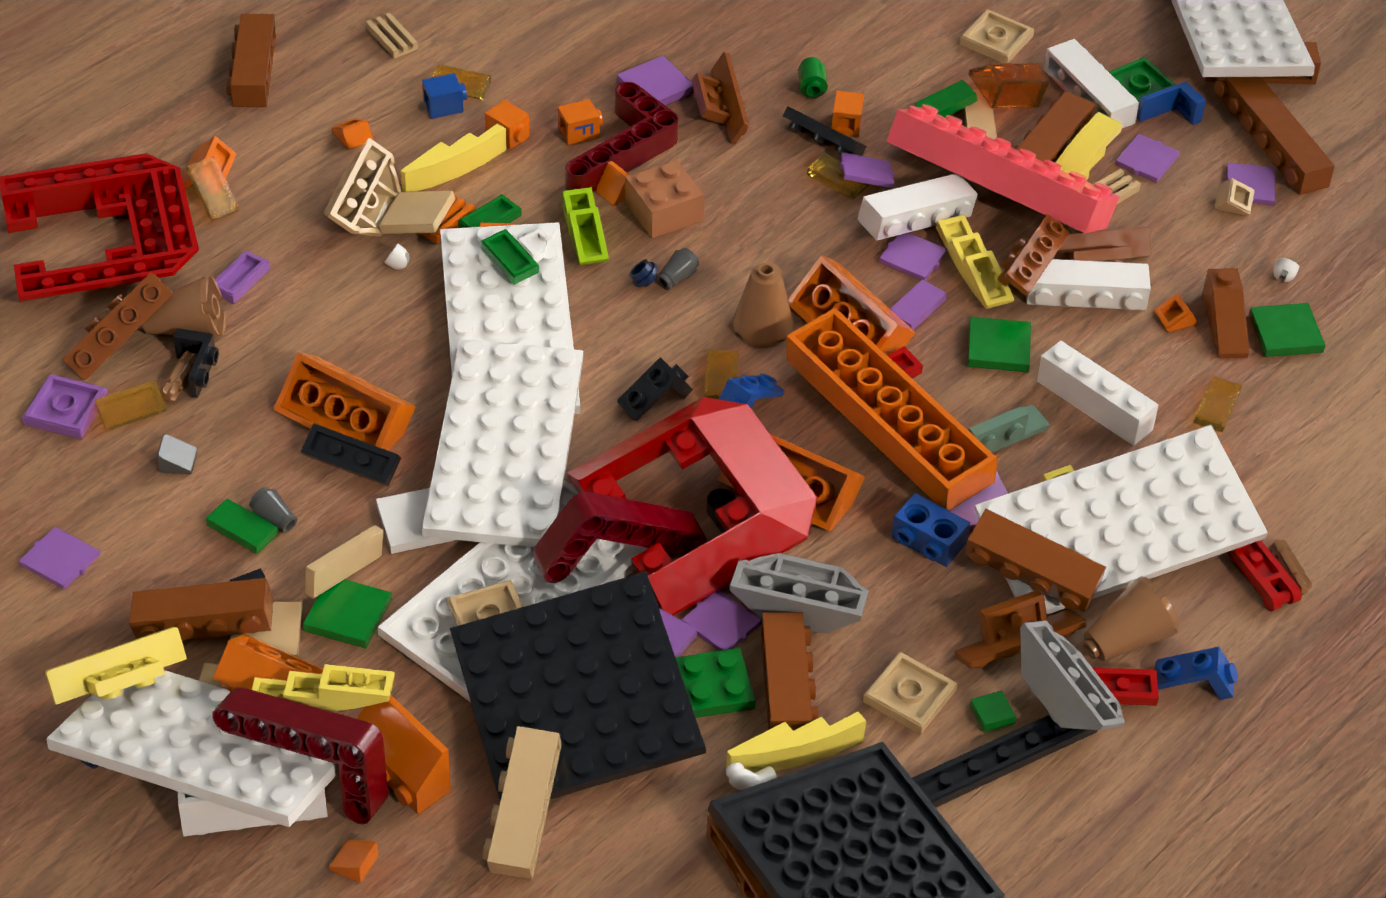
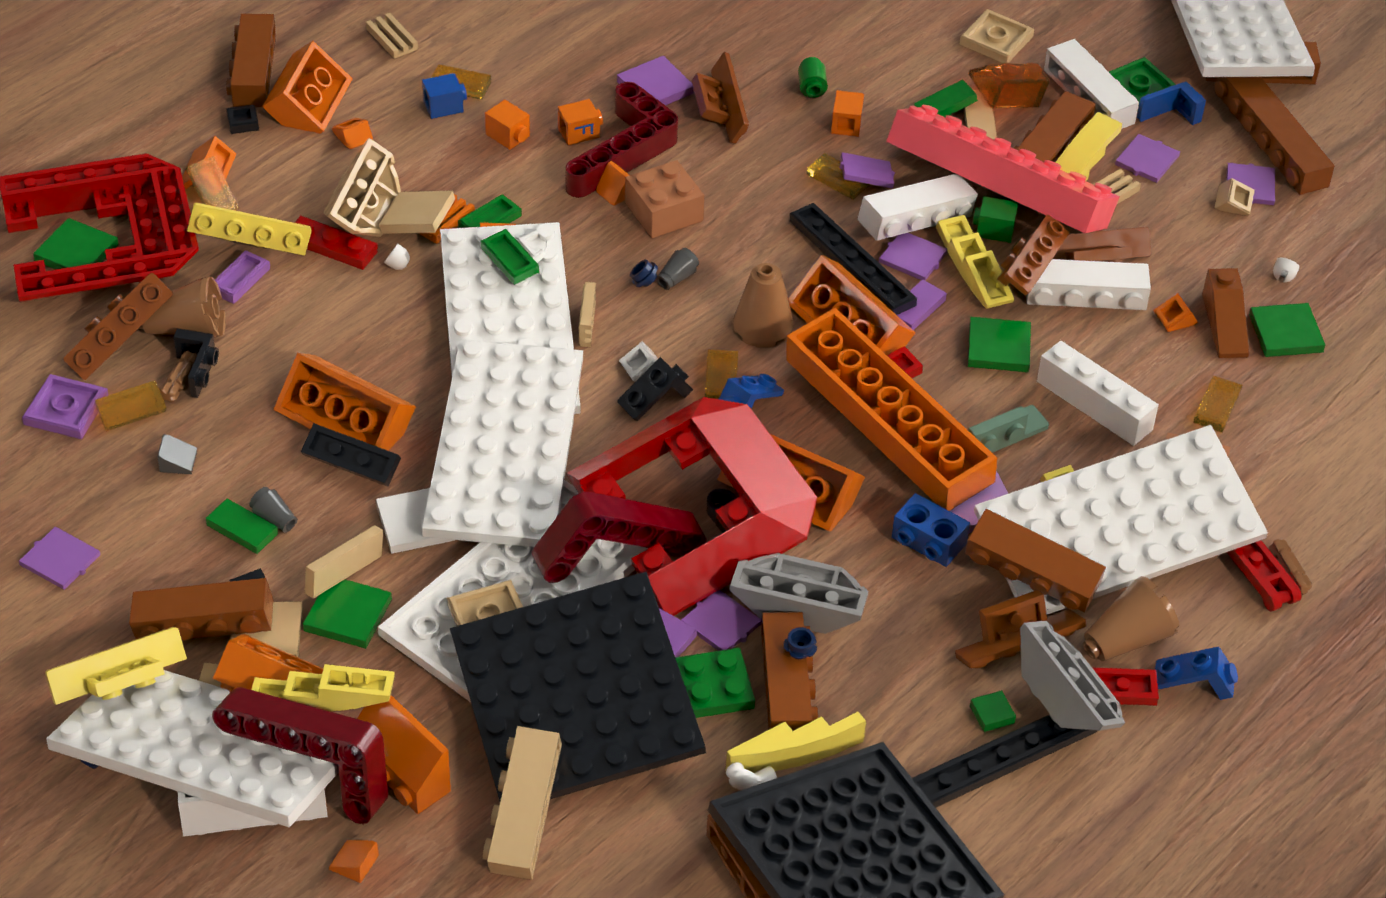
light yellow slope [401,123,506,192] -> none
lime slope [561,187,609,265] -> none
black plate [783,106,867,156] -> none
tan tile [863,652,958,734] -> none
none -> green tile [33,218,119,270]
none -> light yellow bracket [187,203,312,256]
none -> black tile [226,105,259,134]
none -> orange slope [262,40,353,134]
none -> red plate [294,215,378,270]
none -> tan tile [579,282,596,347]
none -> white slope [619,341,658,382]
none -> dark blue plate [783,627,817,659]
none -> black tile [790,203,917,315]
none -> green brick [973,197,1018,243]

